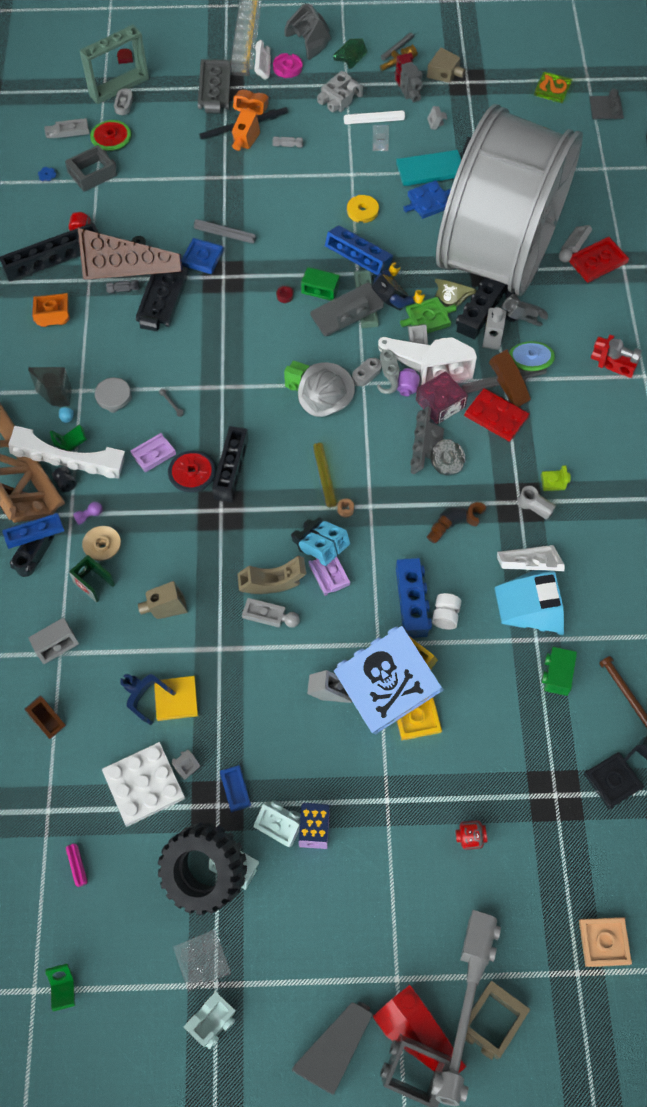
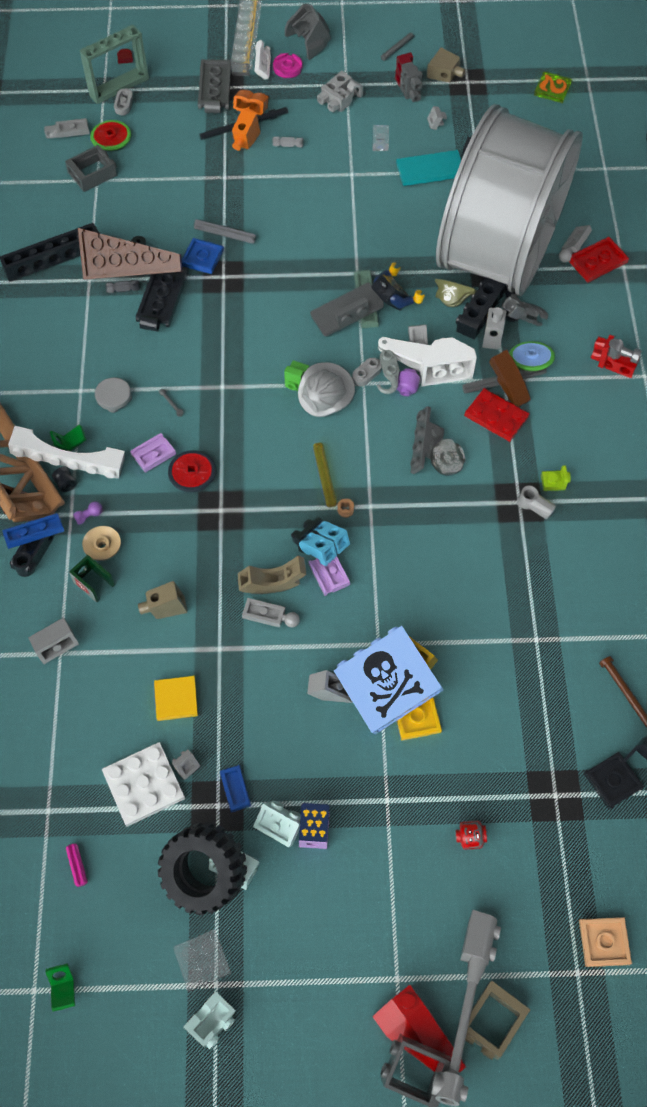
reddish brown slope [24,695,66,739] -> none
clear smoke slope [28,367,72,407] -> none
orange slope [32,293,70,327] -> none
blue plant [38,167,56,181] -> none
medium azure hinge [59,408,74,423] -> none
red head [68,212,91,231] -> none
dark blue piece [120,674,176,725] -> none
black brick [212,426,249,502] -> none
dark red tile [276,286,293,303] -> none
dark grey slope [292,1001,373,1096] -> none
green brick [301,267,340,301] -> none
blue brick [325,225,393,275] -> none
clear green bracket [332,38,368,69] -> none
white axle [344,110,405,124] -> none
yellow tile [347,195,379,223] -> none
pearl gold piece [380,45,418,71] -> none
blue brick [396,558,432,638] -> none
bright green plate [400,297,457,334] -> none
blue plate [403,181,451,219] -> none
clear pink brick [416,371,468,425] -> none
reddish brown piece [427,502,487,543] -> none
white wheel [432,593,462,630] -> none
medium azure wedge [494,570,564,635] -> none
white wing [497,545,564,571] -> none
green brick [541,647,577,696] -> none
dark grey hinge [589,88,624,119] -> none

